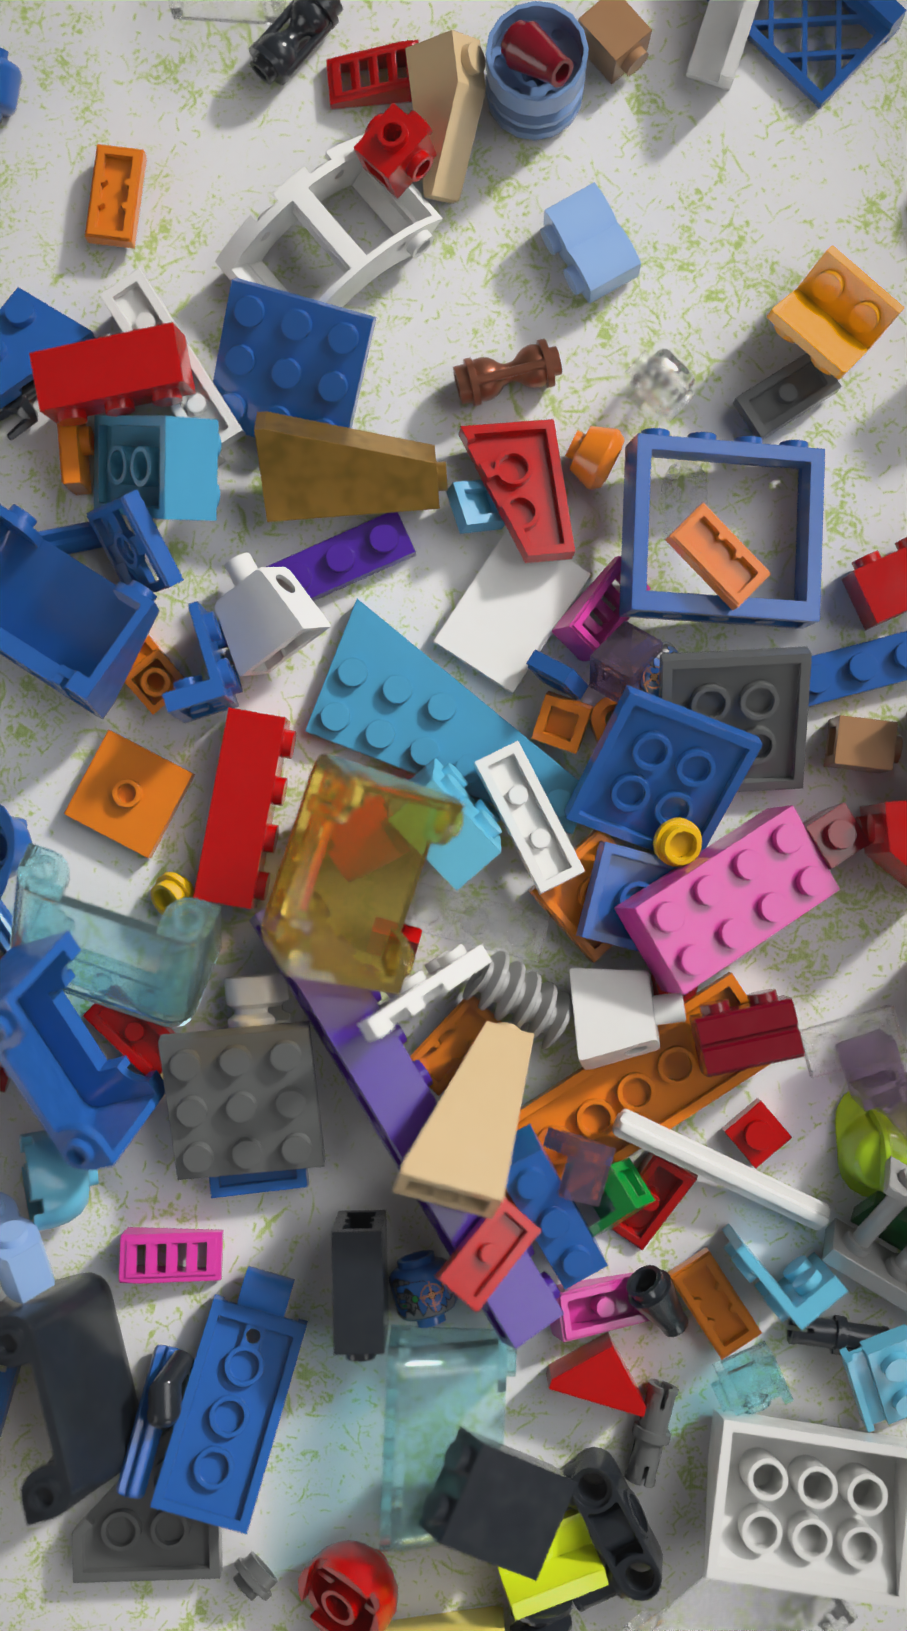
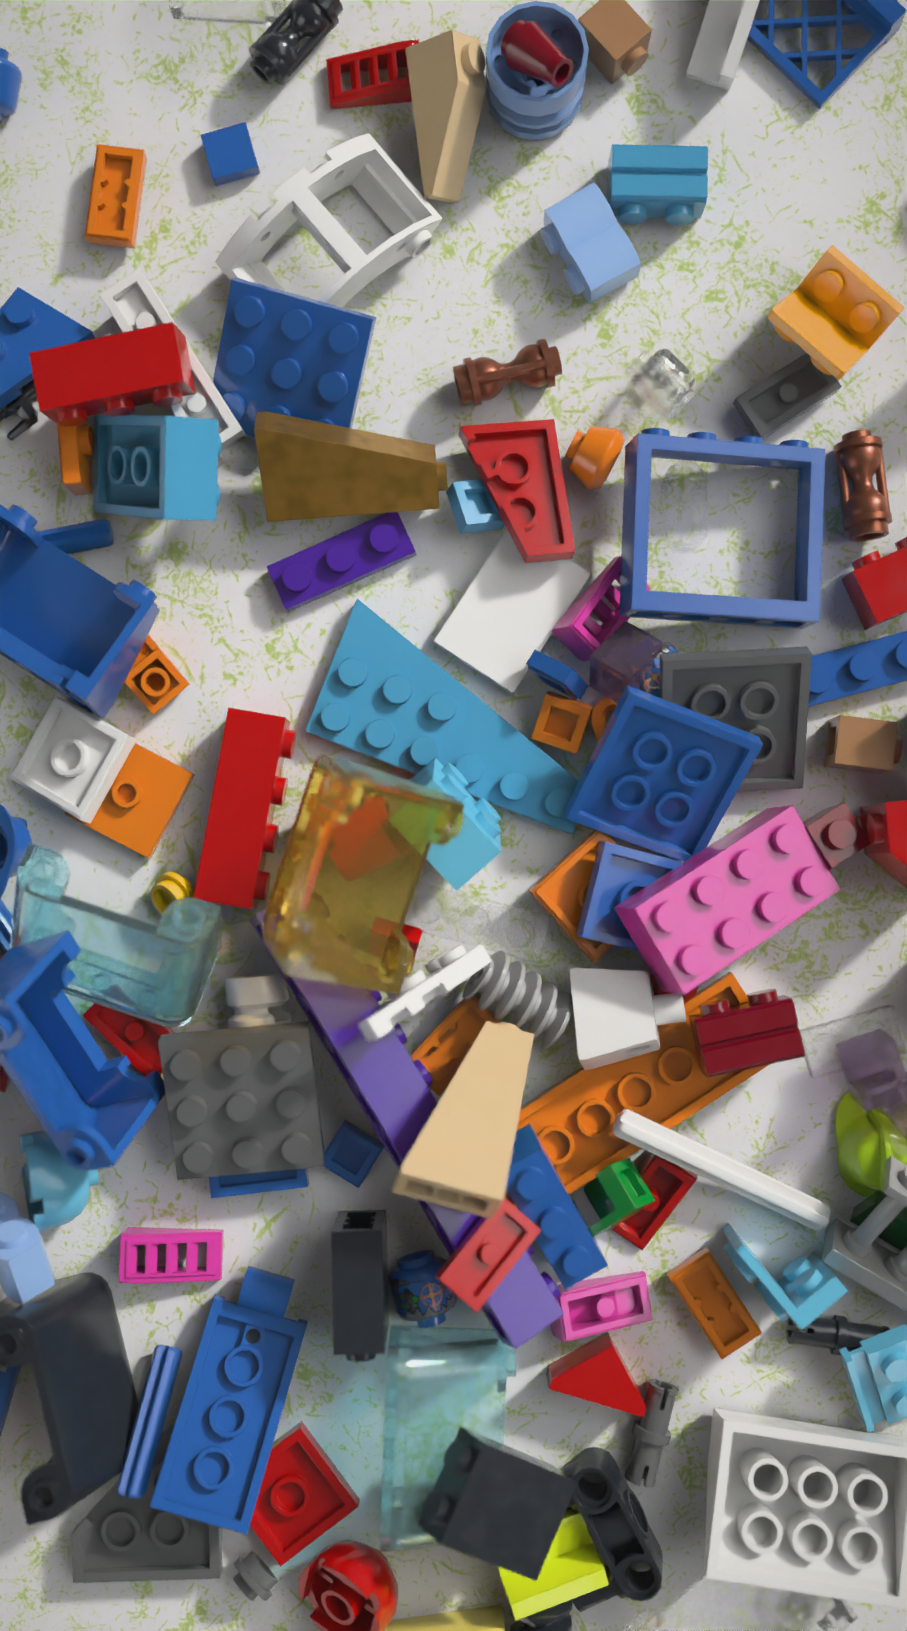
blue piece [86,489,184,593] -> none
black arm [147,1350,194,1429] -> none
blue bracket [162,601,243,723] -> none
white torso [215,553,331,677] -> none
red brick [353,102,437,199] -> none
white plate [474,741,585,895] -> none
clear purple panel [543,1127,616,1207] -> none
black cone [626,1265,689,1337] -> none
yellow plate [653,818,702,867] -> none
orange plate [665,502,771,610] -> none
clear light blue brick [711,1341,794,1416] -> none
red plate [721,1098,792,1169] -> none
none -> white tile [10,695,137,824]
none -> blue tile [201,122,260,186]
none -> red plate [250,1421,360,1567]
none -> blue tile [324,1120,384,1188]
none -> dark azure brick [607,144,708,225]
none -> copper piece [833,430,892,542]

